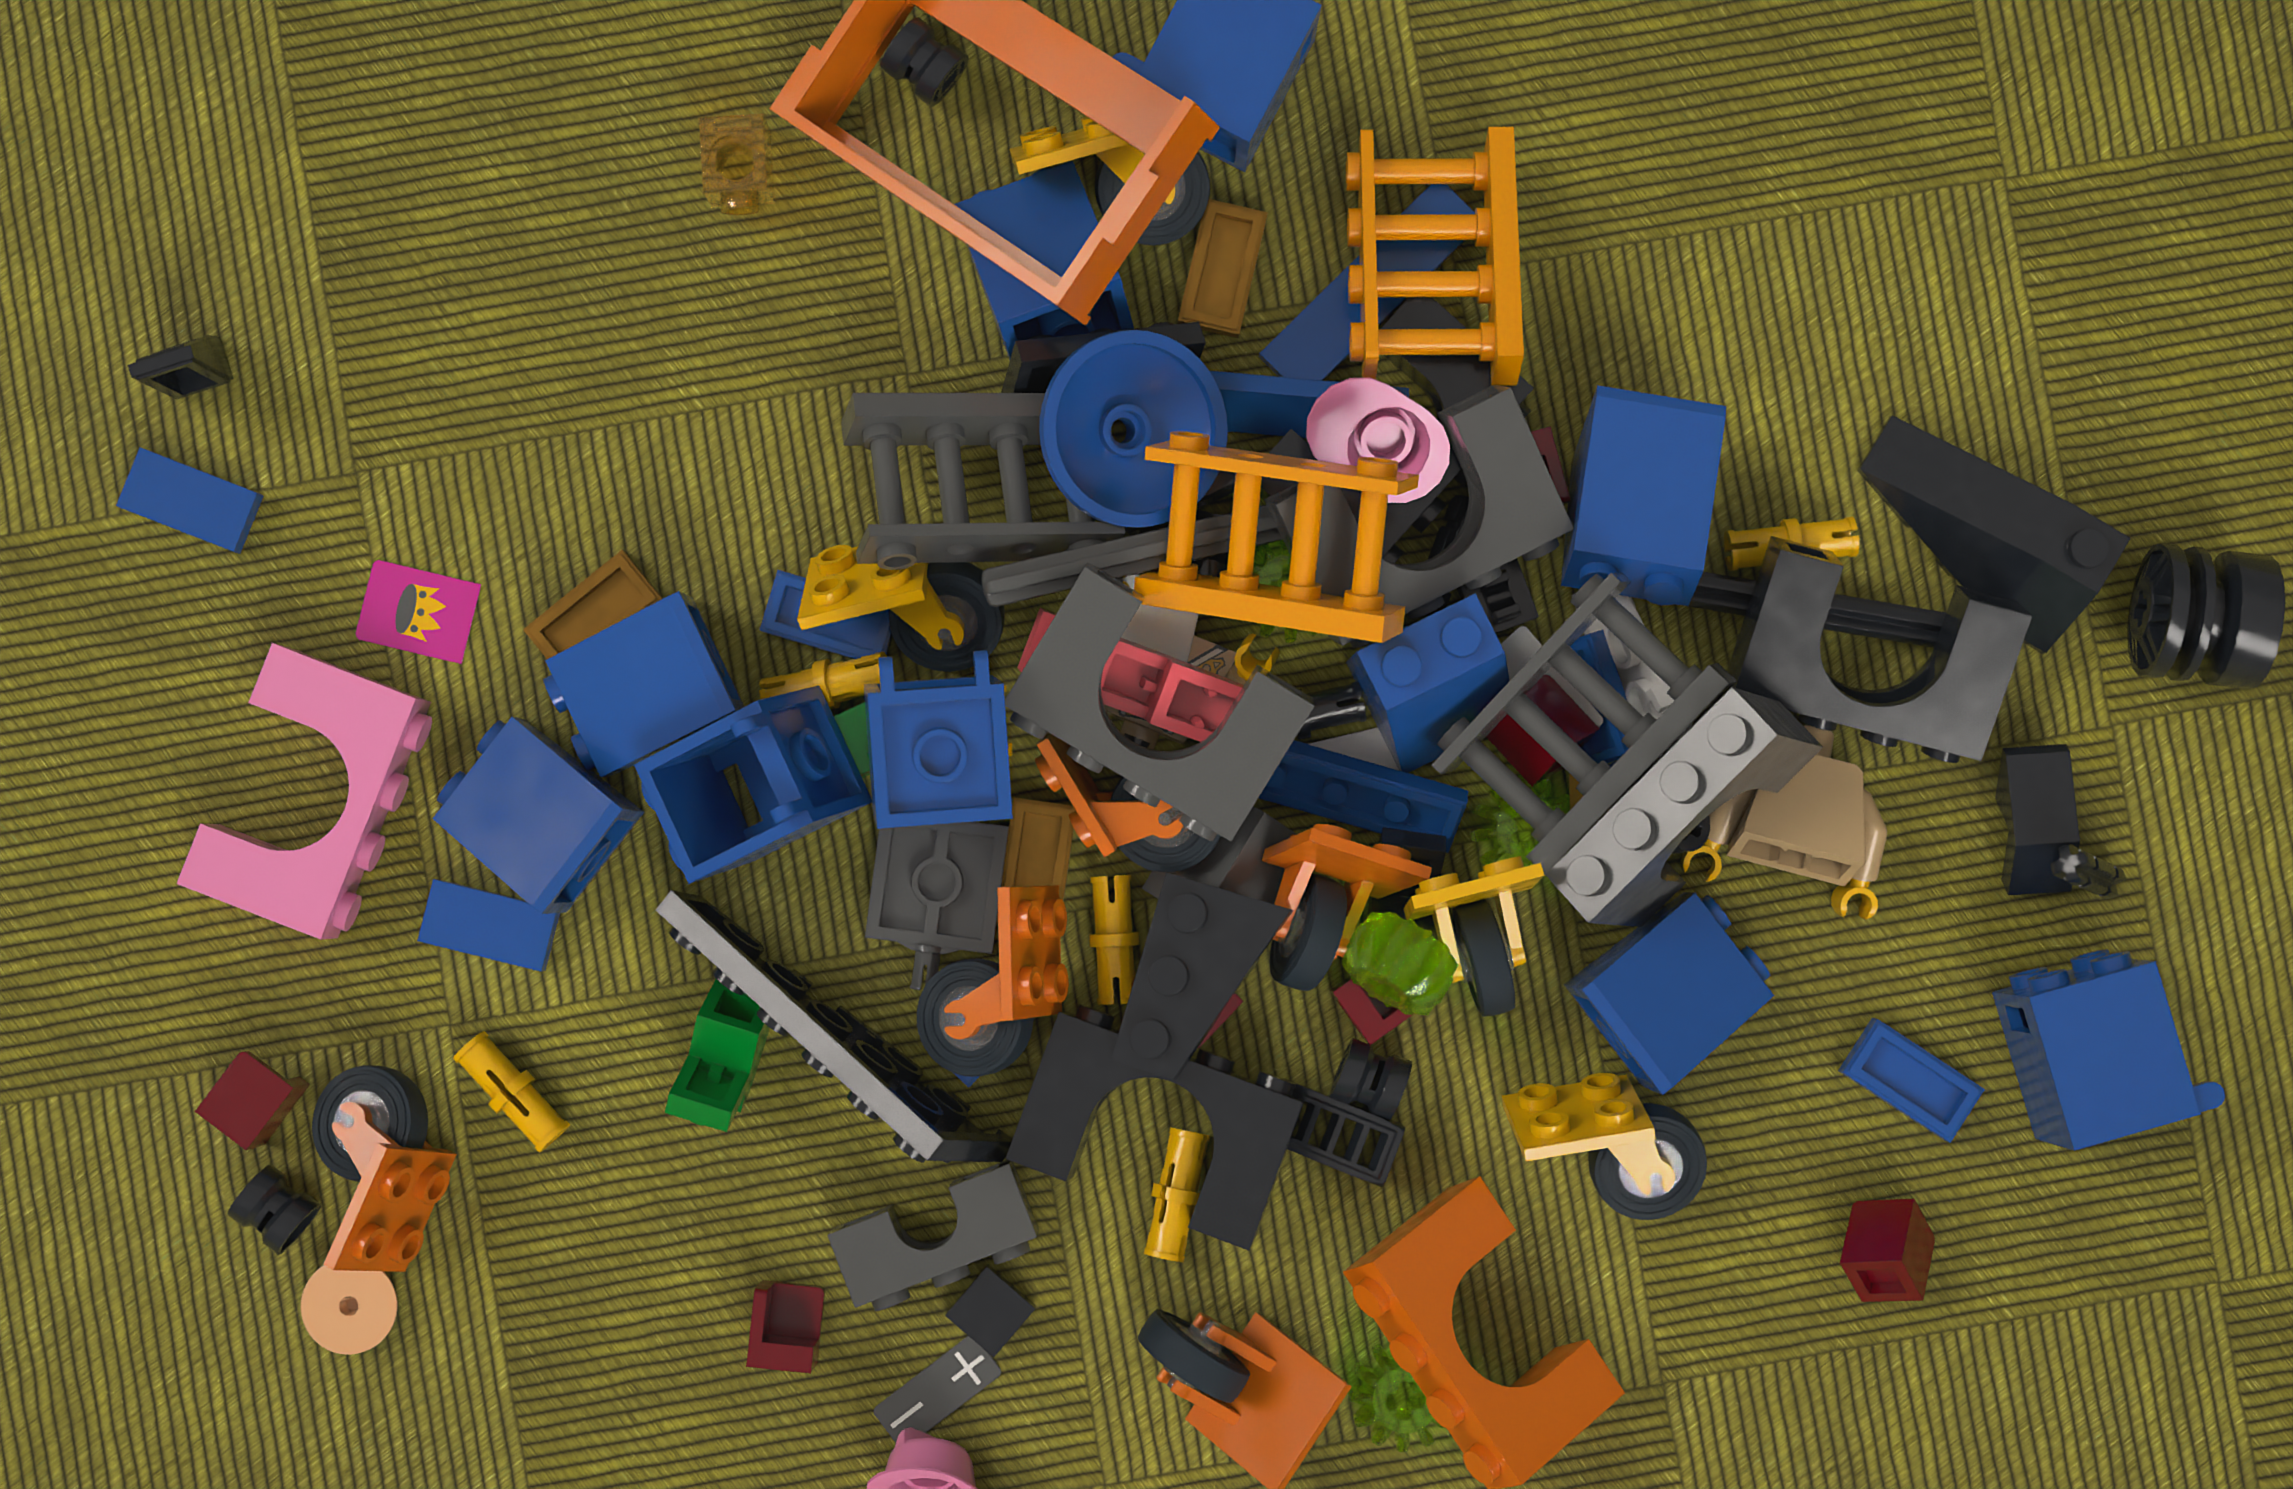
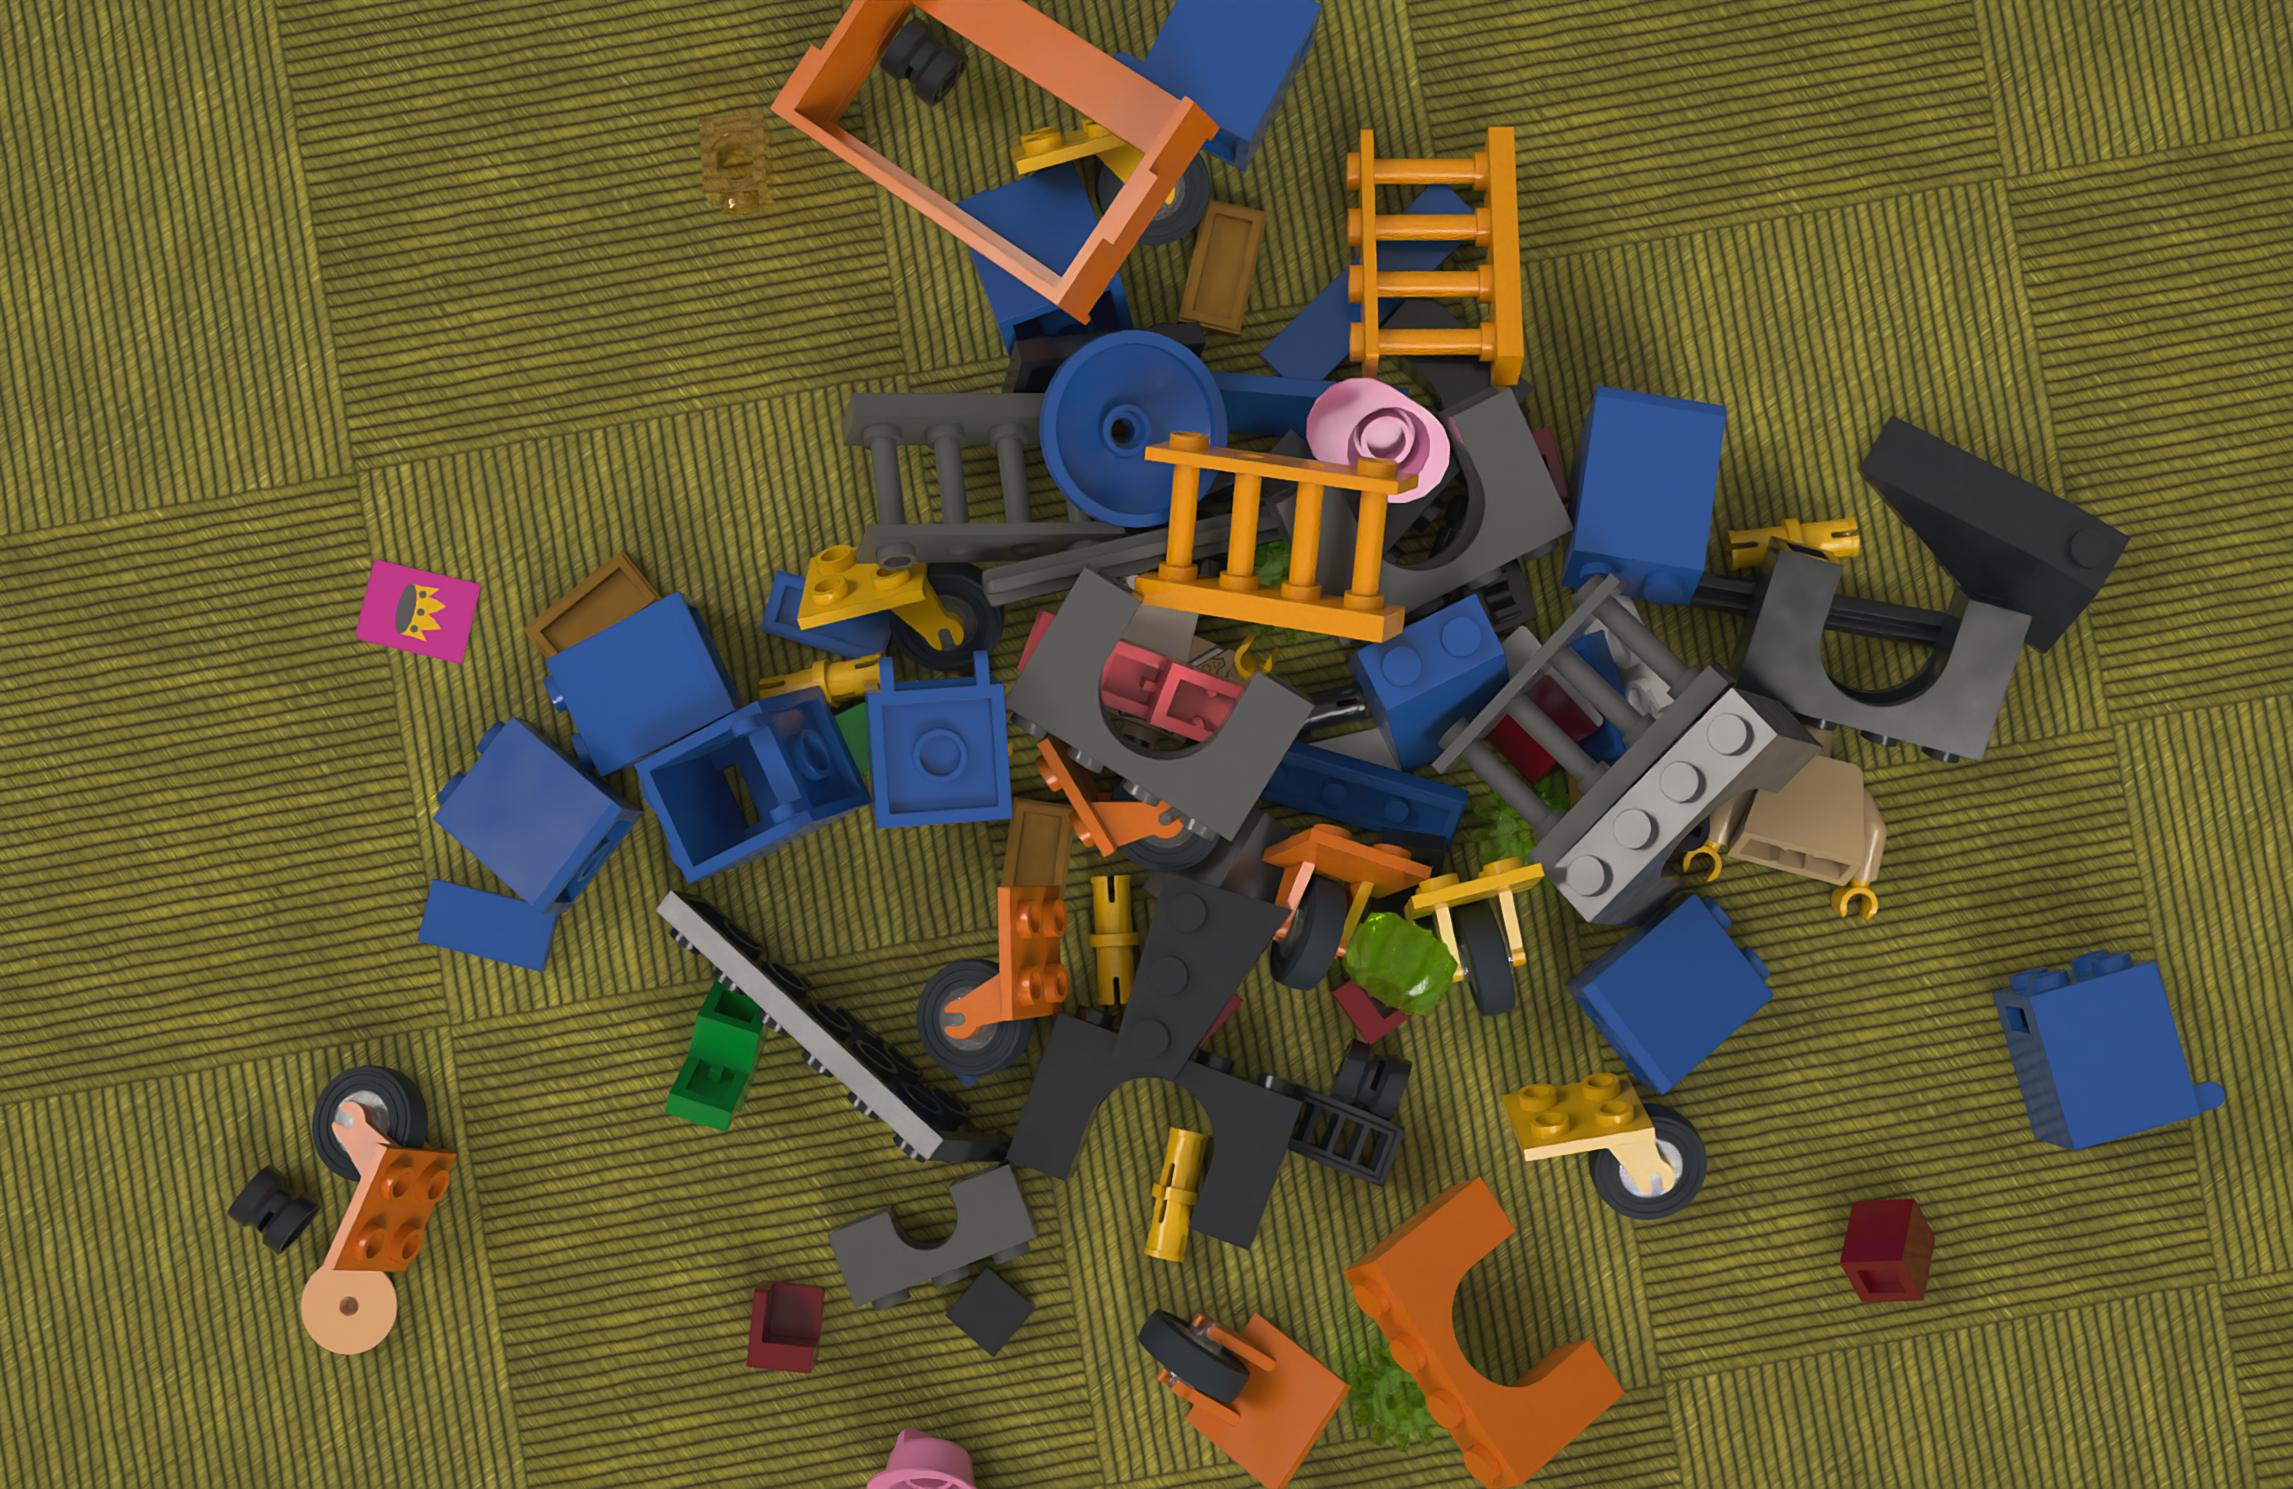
blue tile [116,447,264,554] -> none
black slope [128,335,234,400] -> none
bright pink arch [176,643,432,940] -> none
dark red panel [194,1051,310,1150] -> none
yellow pin [453,1031,570,1153] -> none
dark grey plate [865,821,1009,990] -> none
dark grey sticker [874,1336,1001,1443] -> none
blue tile [1838,1018,1985,1143] -> none
black slope [1995,744,2080,896] -> none
black axle [2050,844,2126,899] -> none
black wheel [2127,543,2286,689] -> none

